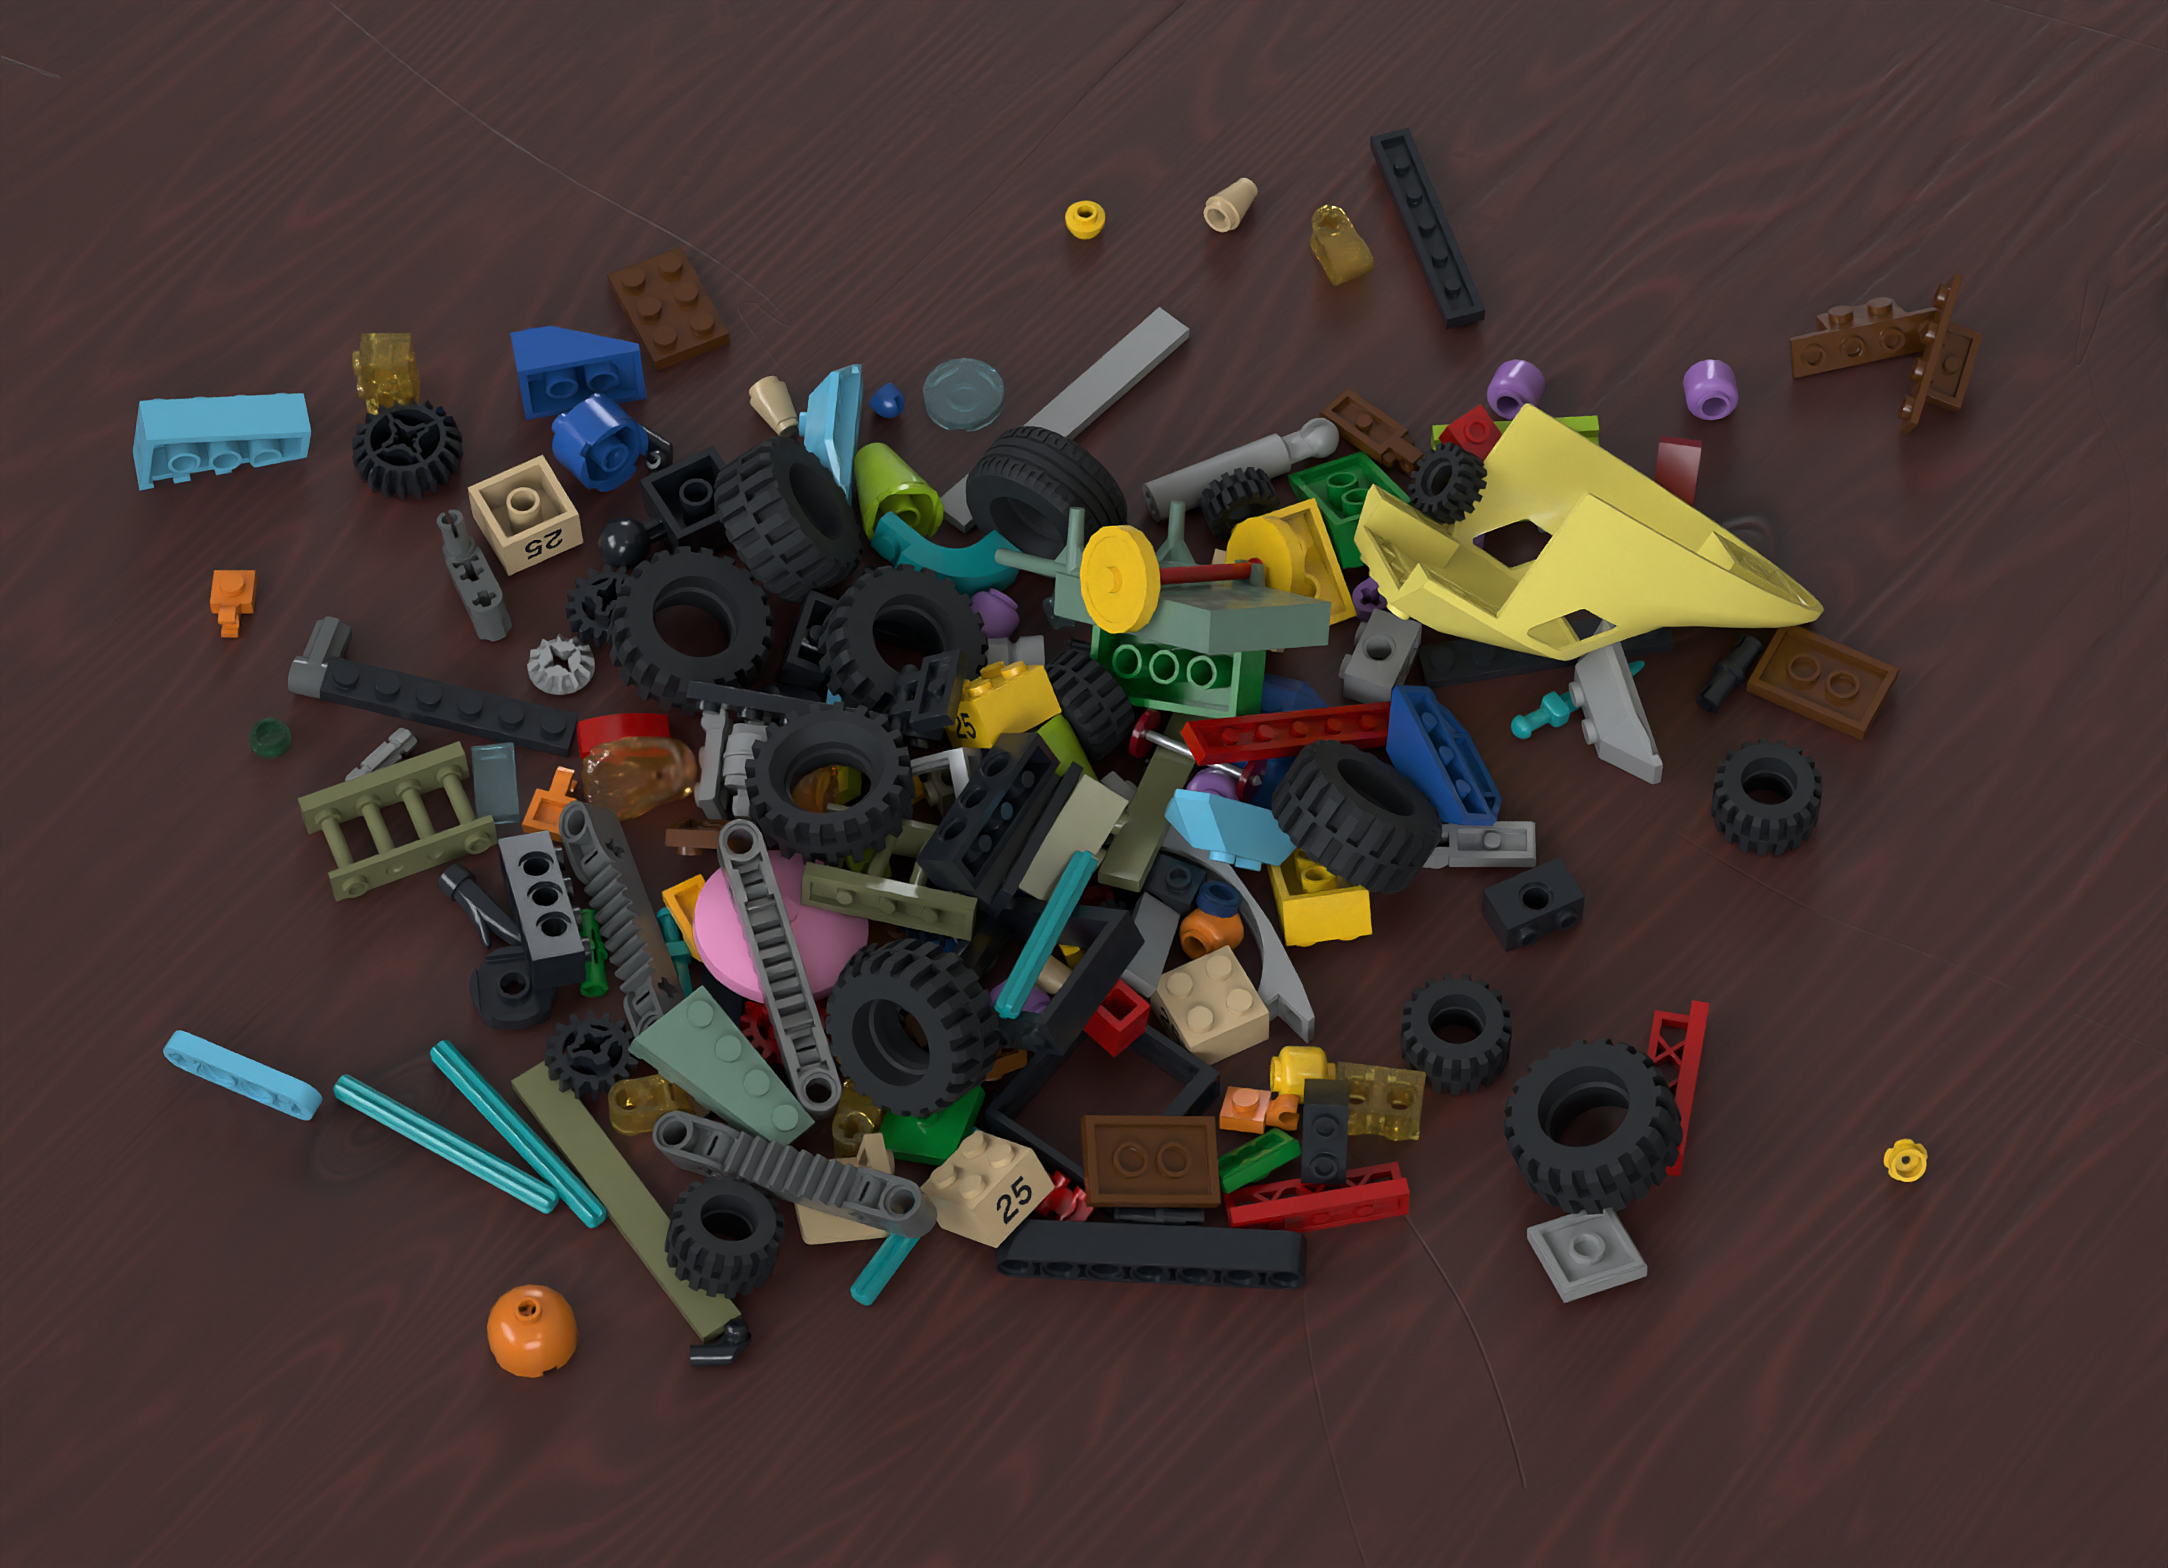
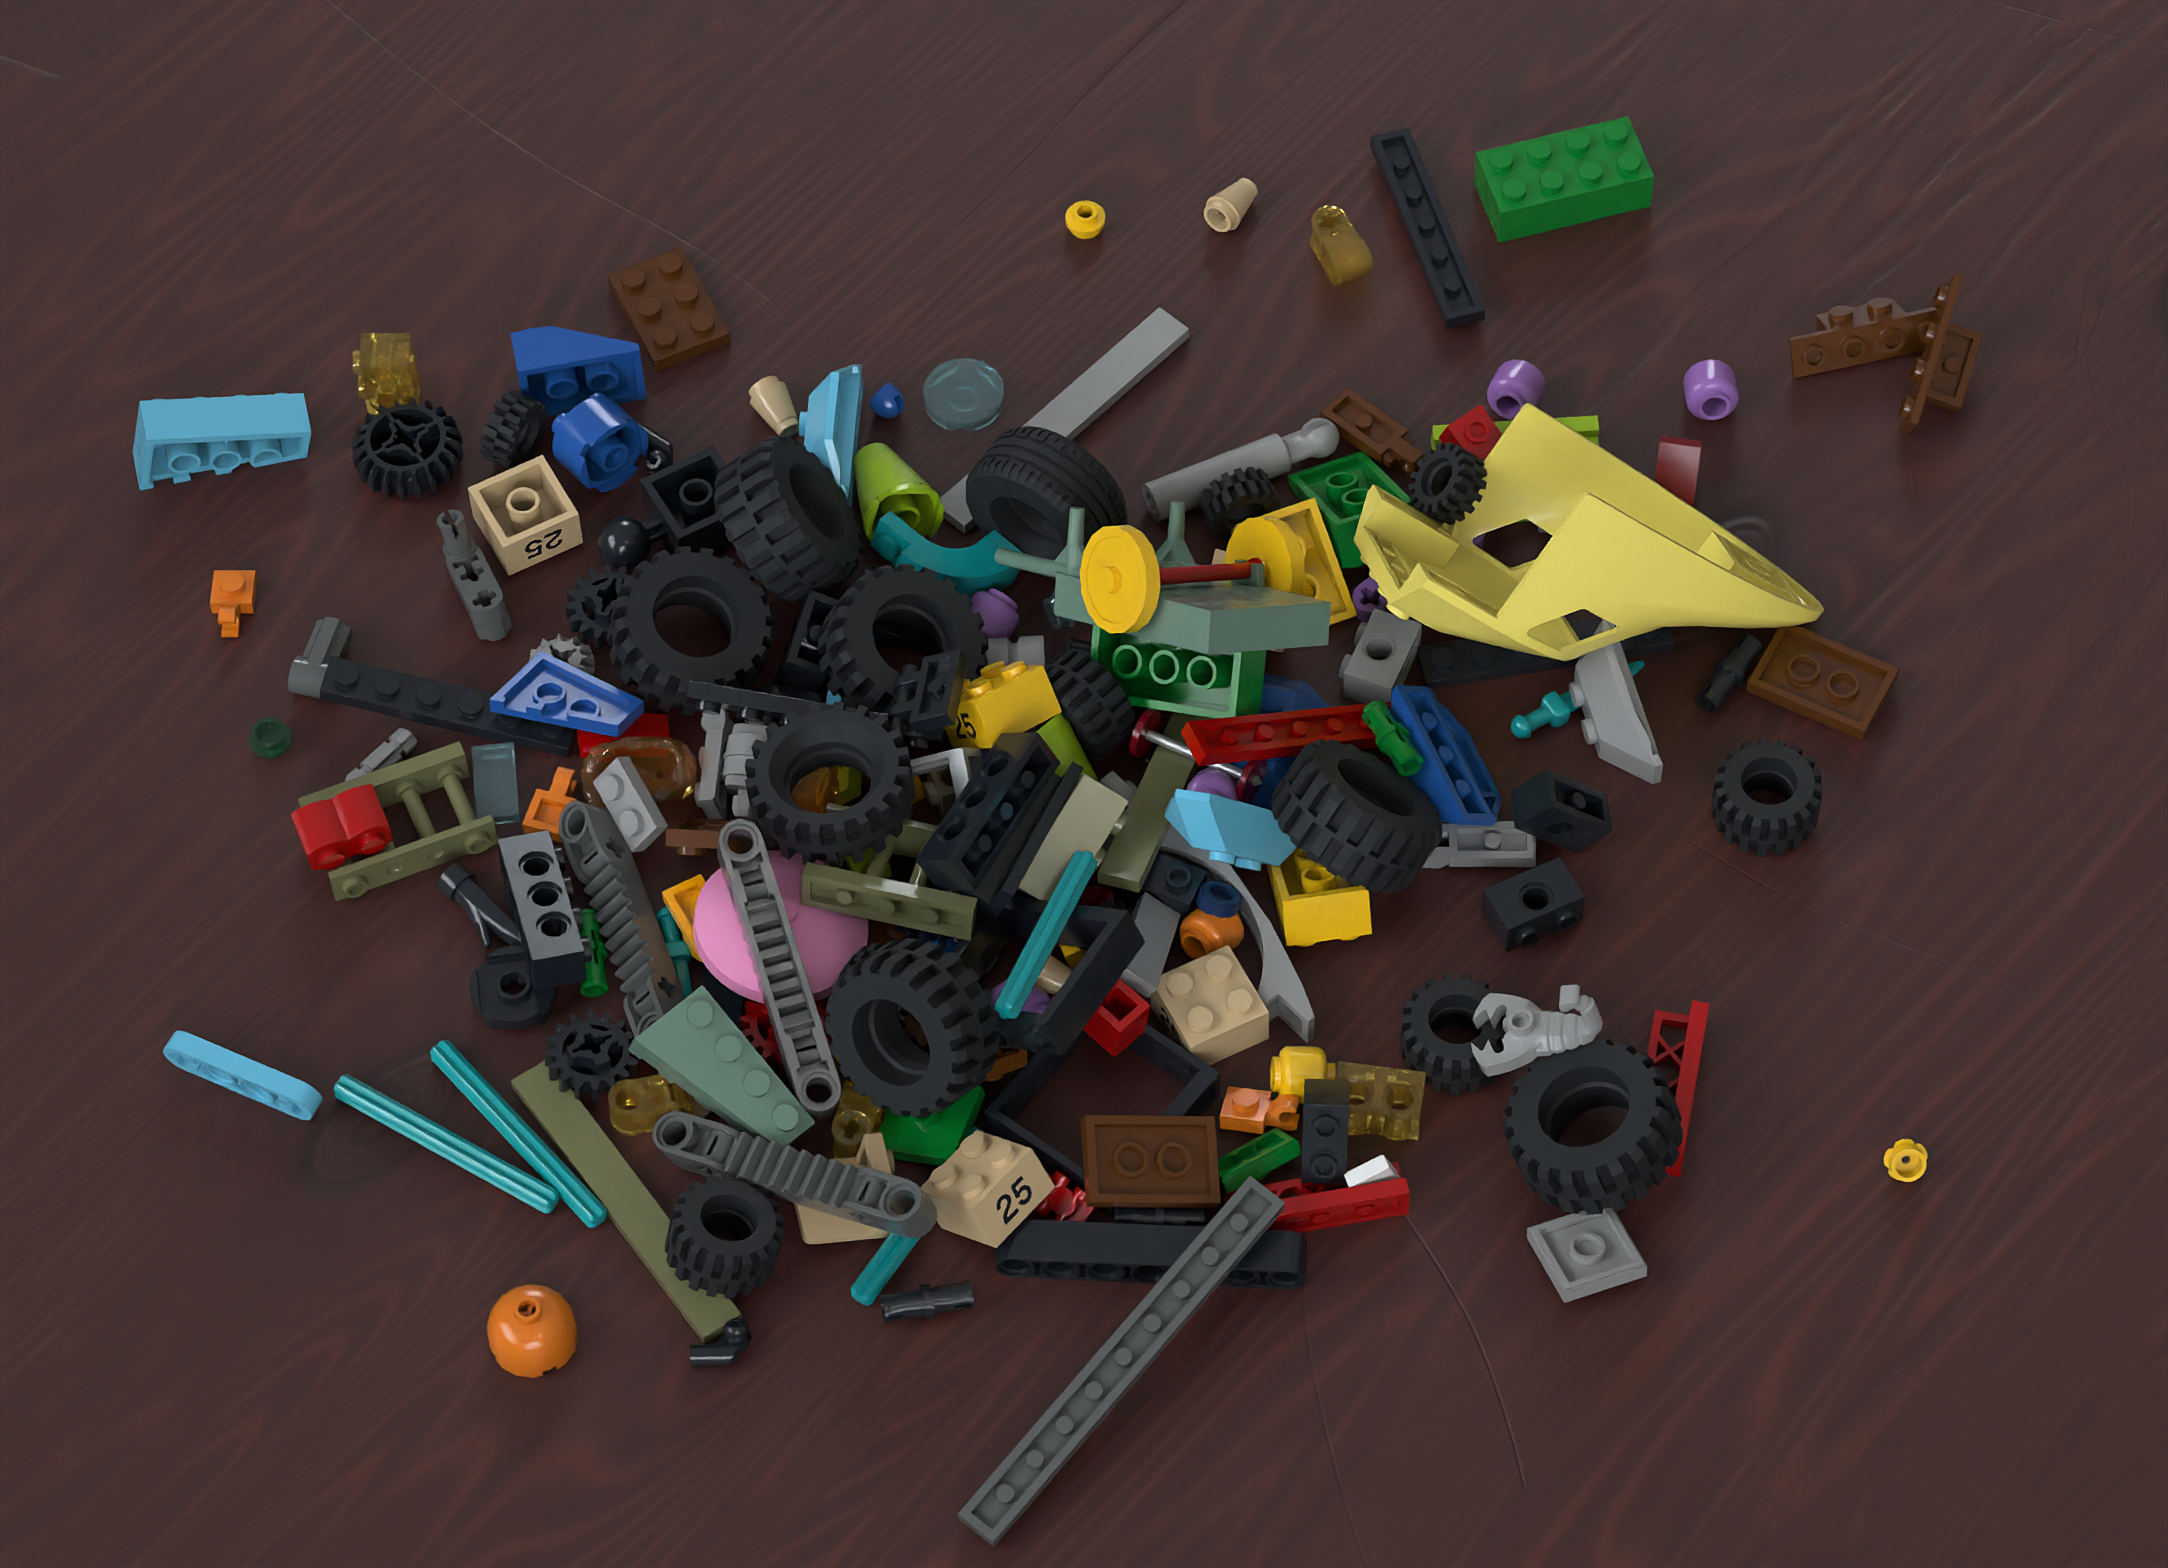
none -> red brick [291,784,393,870]
none -> black tyre [479,390,548,469]
none -> blue wing [489,651,644,738]
none -> light grey plate [593,756,668,852]
none -> black pin [880,1280,974,1324]
none -> dark grey plate [958,1176,1285,1547]
none -> white tile [1344,1155,1400,1187]
none -> green pin [1361,700,1424,777]
none -> light grey animal [1471,984,1603,1077]
none -> green brick [1474,116,1654,243]
none -> black brick [1510,769,1612,853]

